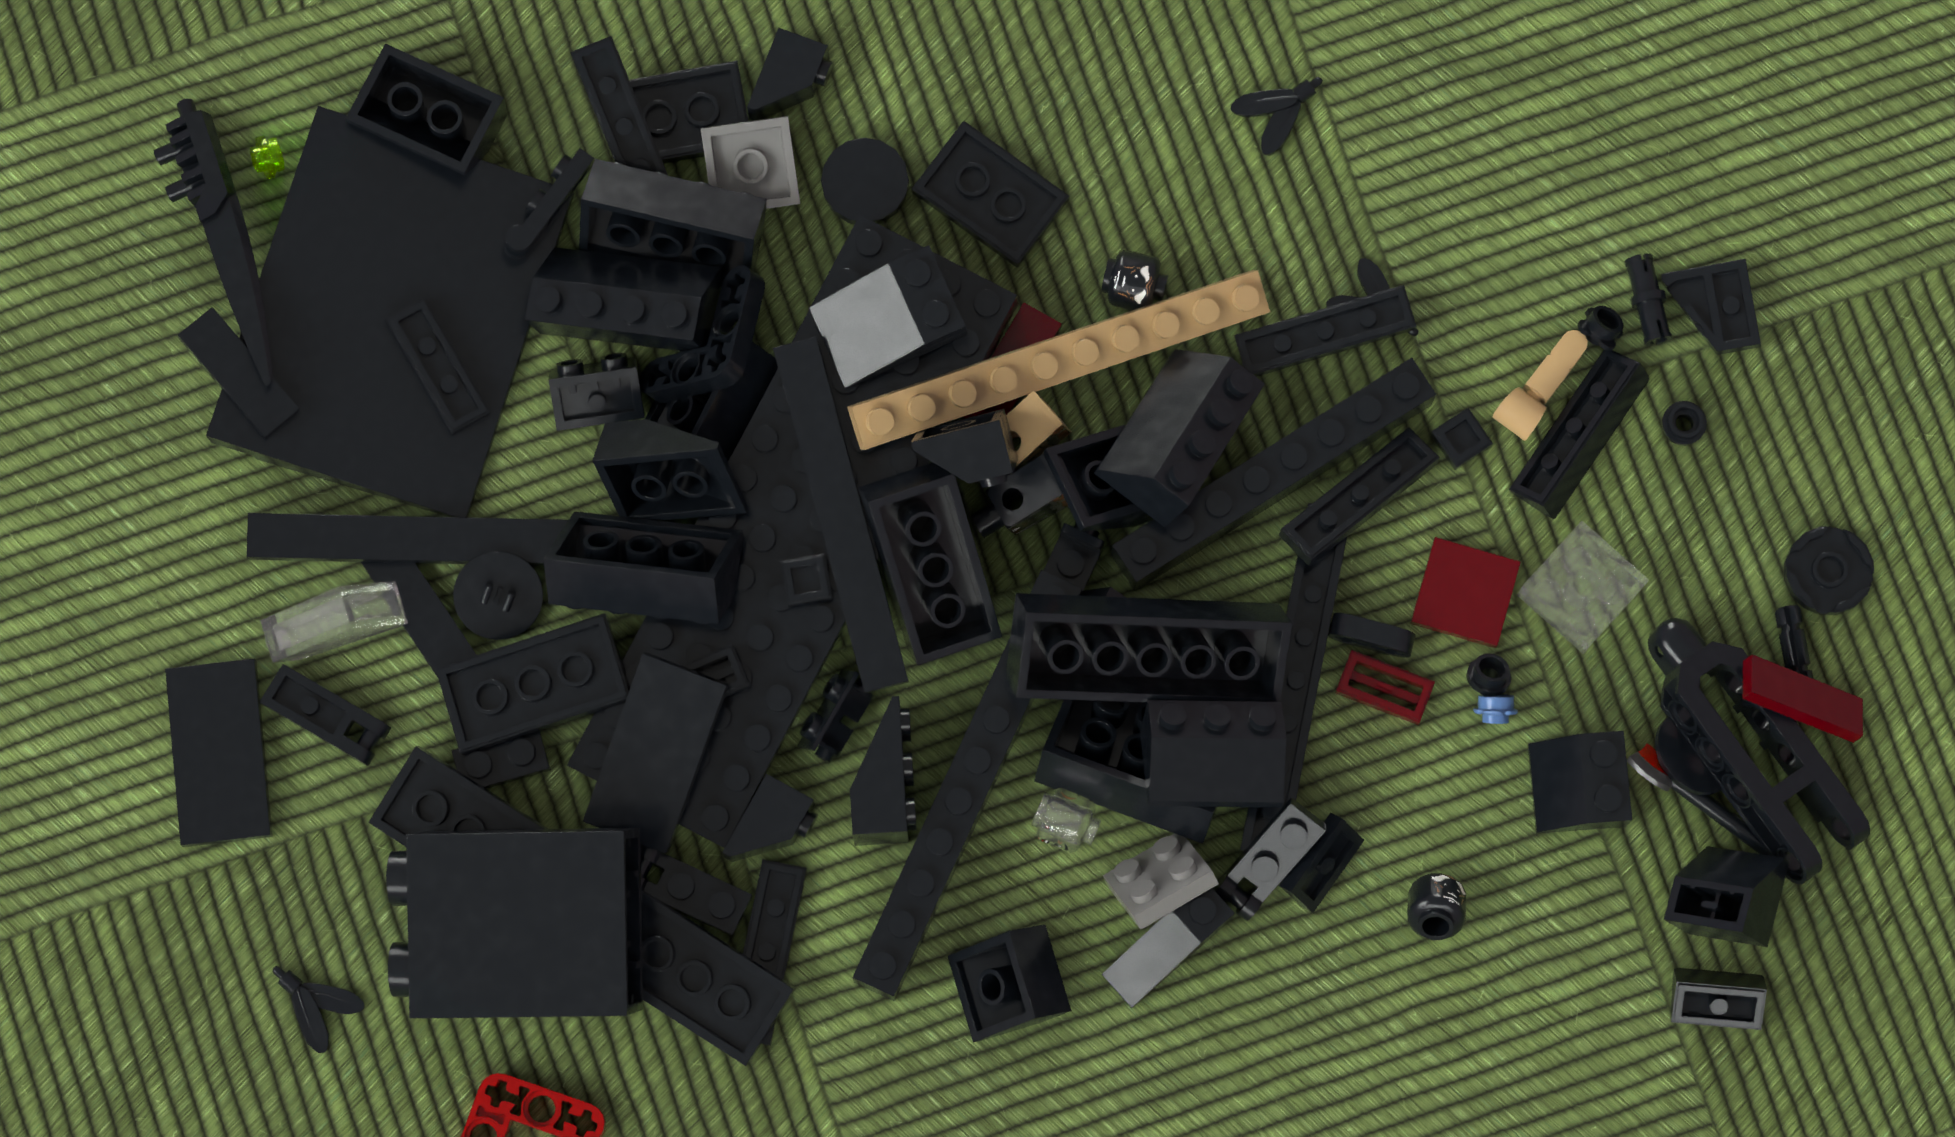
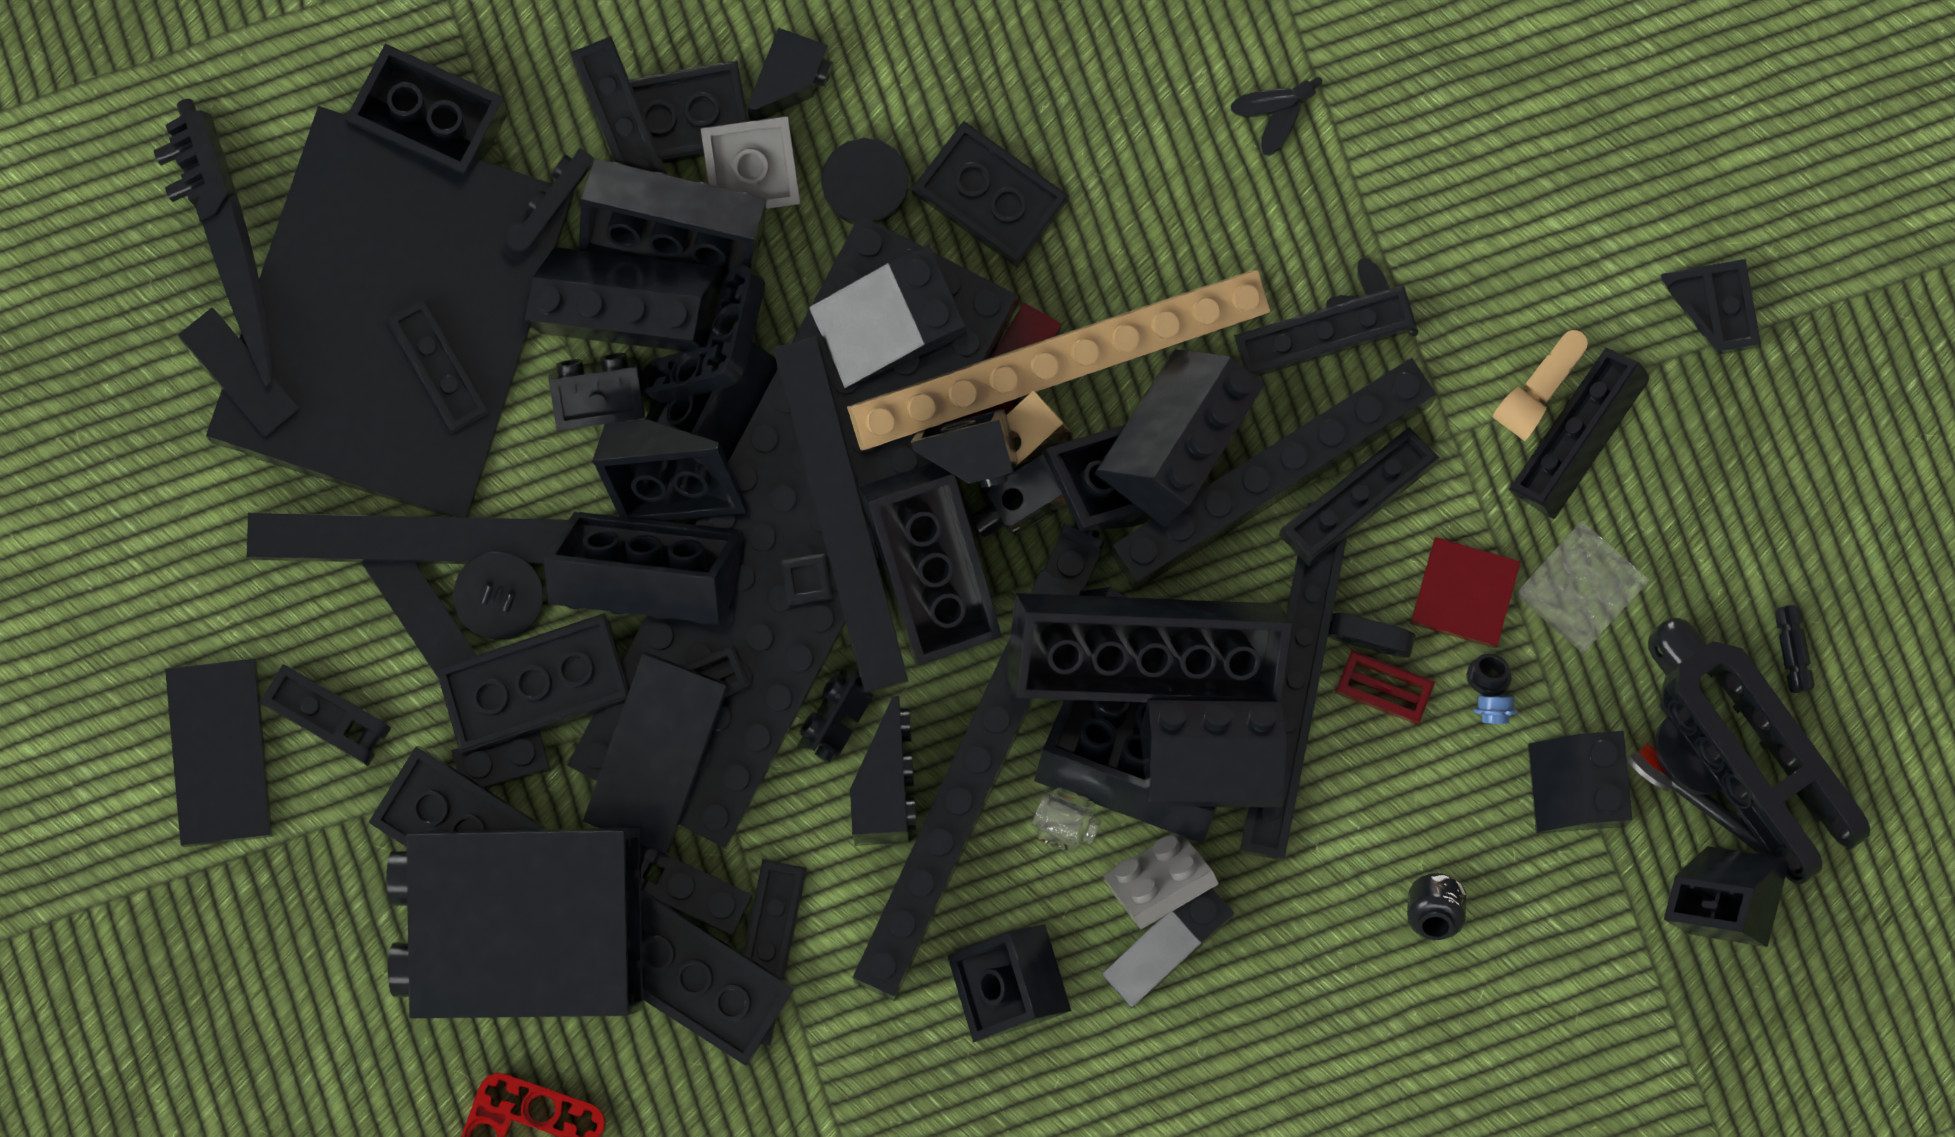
clear neon green plate [250,135,285,179] -> none
clear slope [260,581,408,663] -> none
black piece [272,966,365,1053] -> none
black slope [722,774,818,862] -> none
black head [1101,250,1168,310] -> none
plate [1213,797,1326,921] -> none
black plate [1279,812,1364,913] -> none
black tile [1430,408,1493,470] -> none
black plate [1578,306,1624,351] -> none
black pin [1624,253,1673,346] -> none
black plate [1662,401,1707,446] -> none
black slope [1670,968,1767,1030] -> none
dark red tile [1743,654,1863,743] -> none
black tile [1784,526,1874,615] -> none

